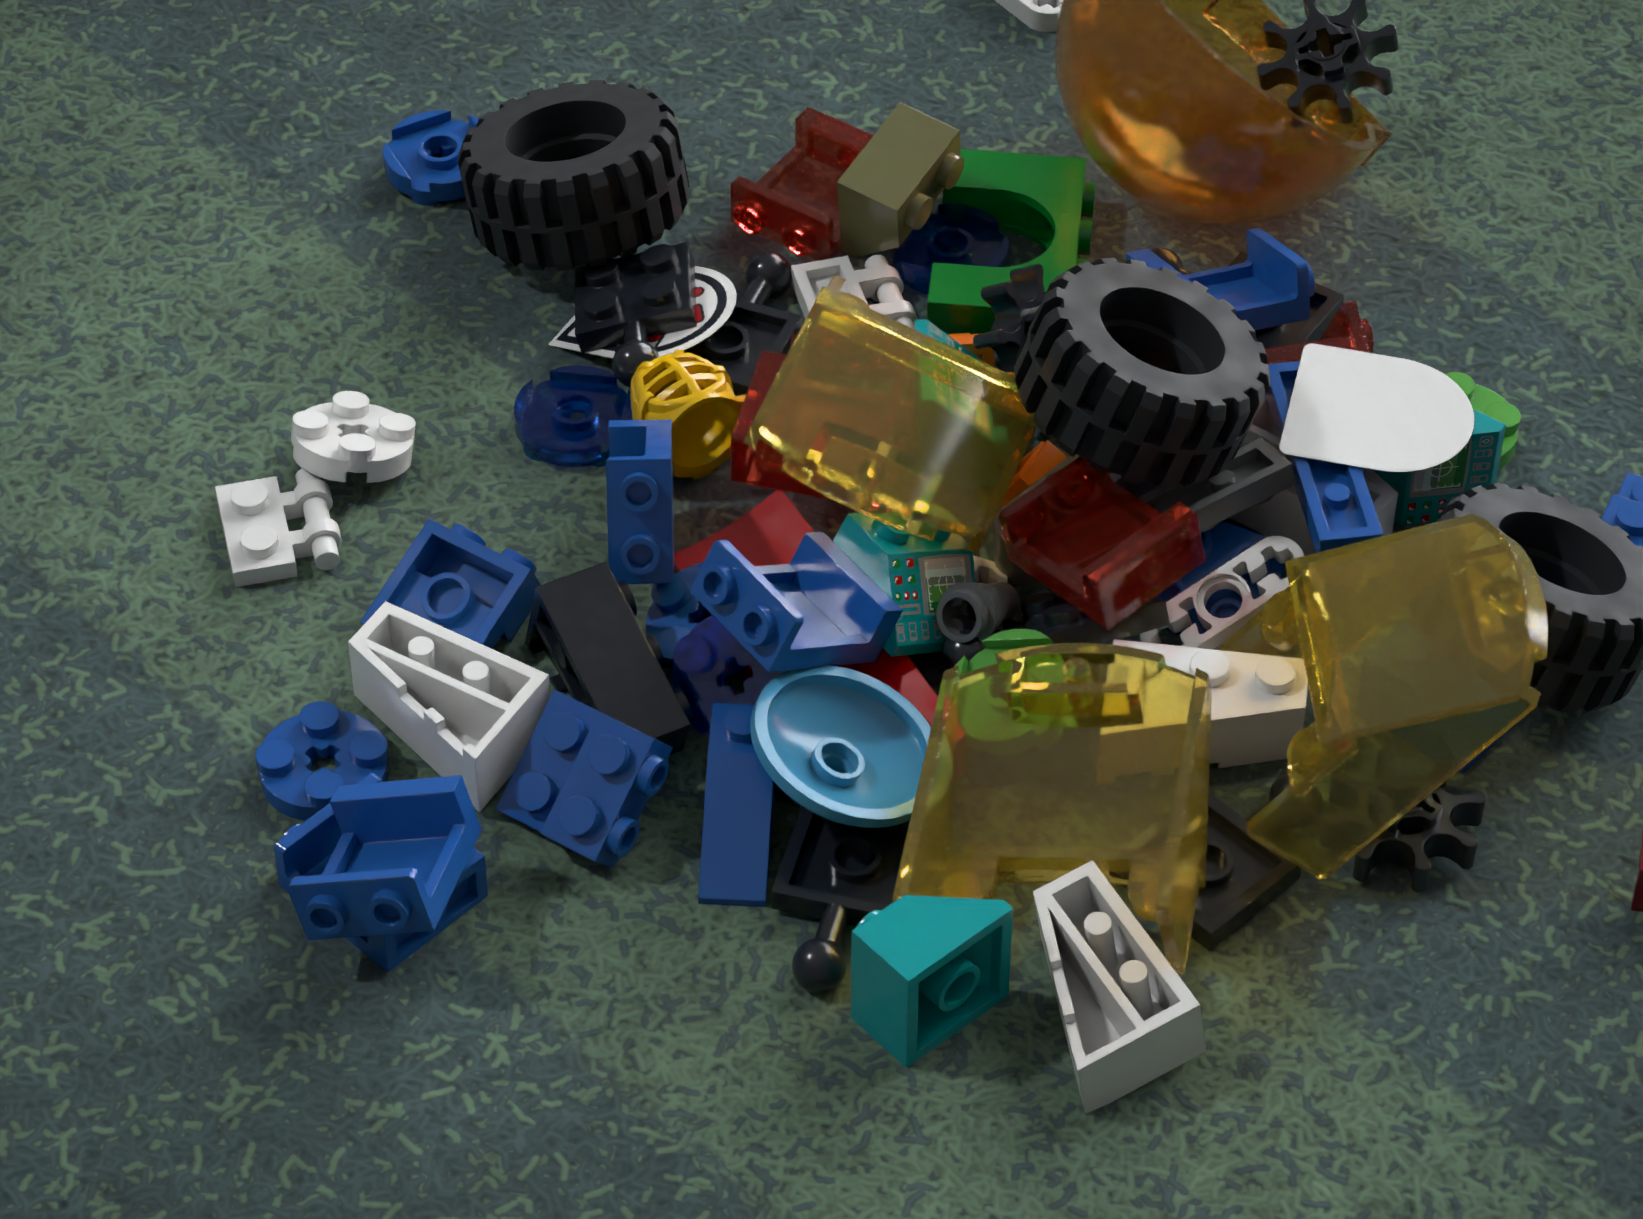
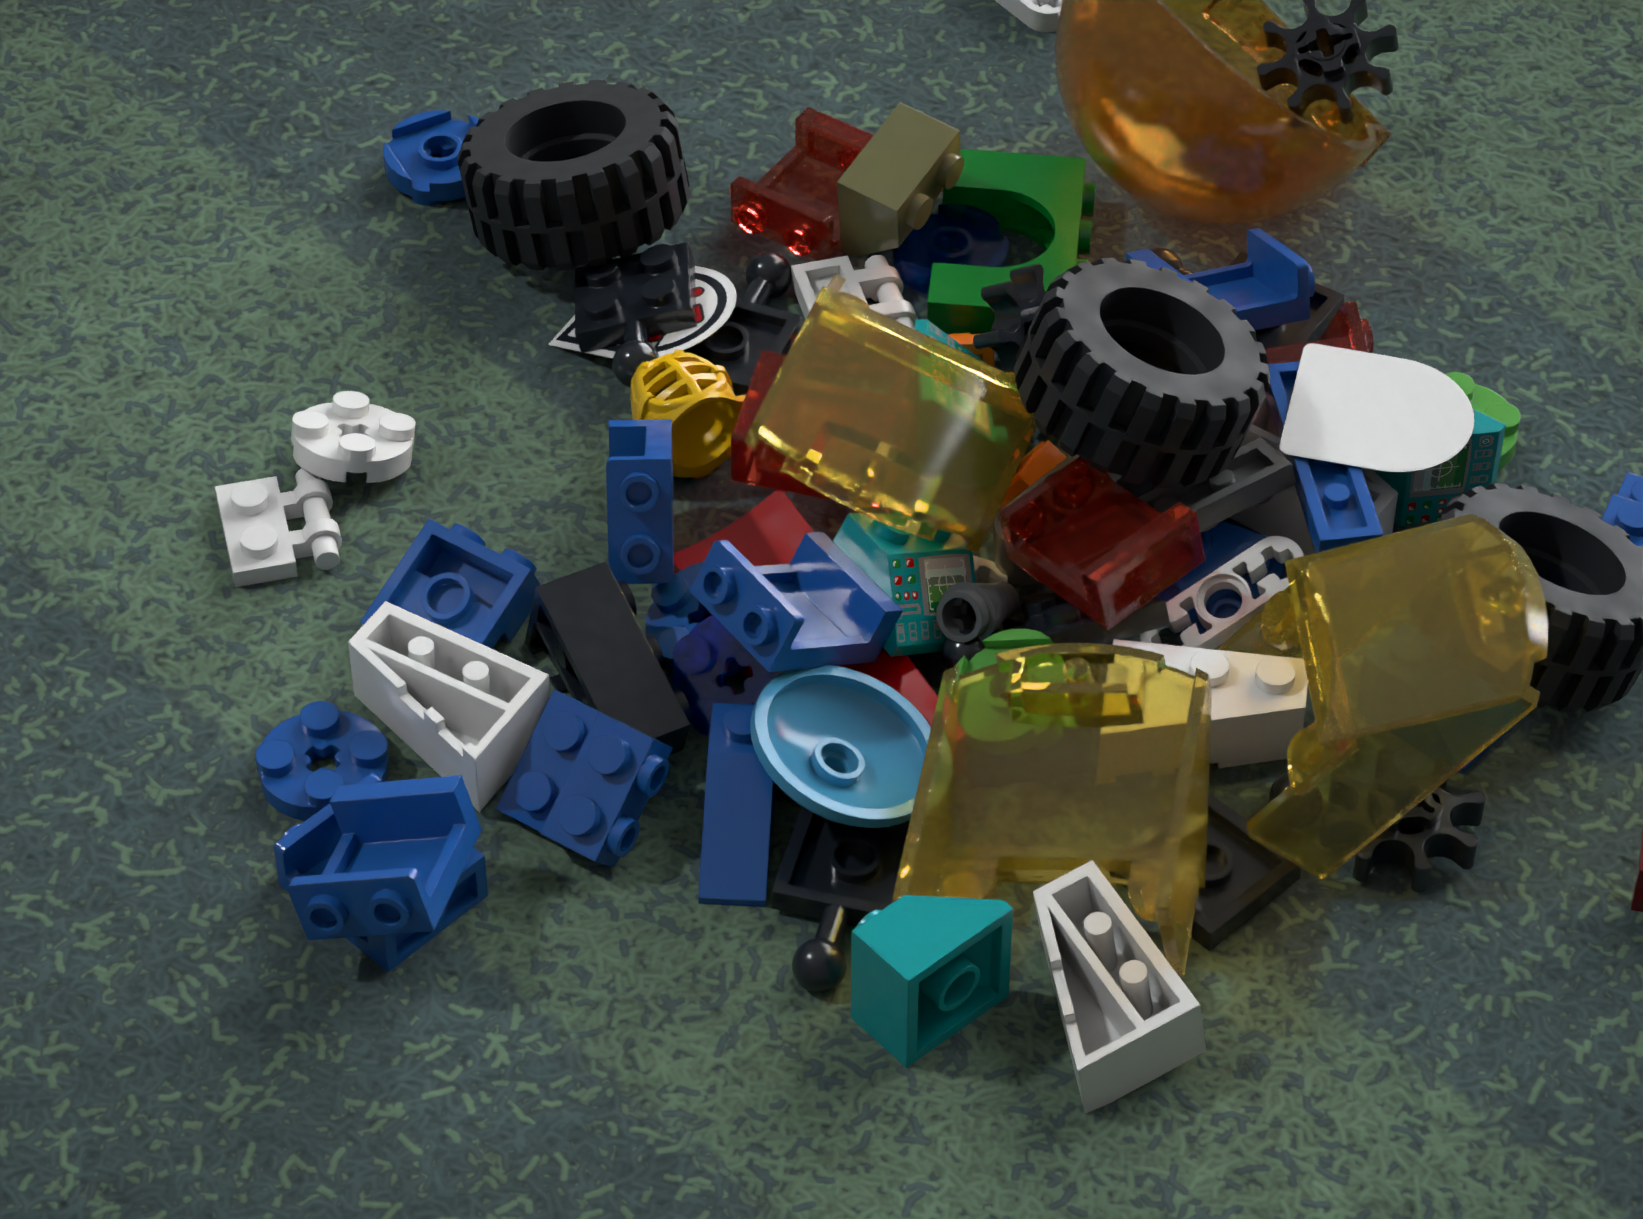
clear blue plate [514,365,633,467] -> none

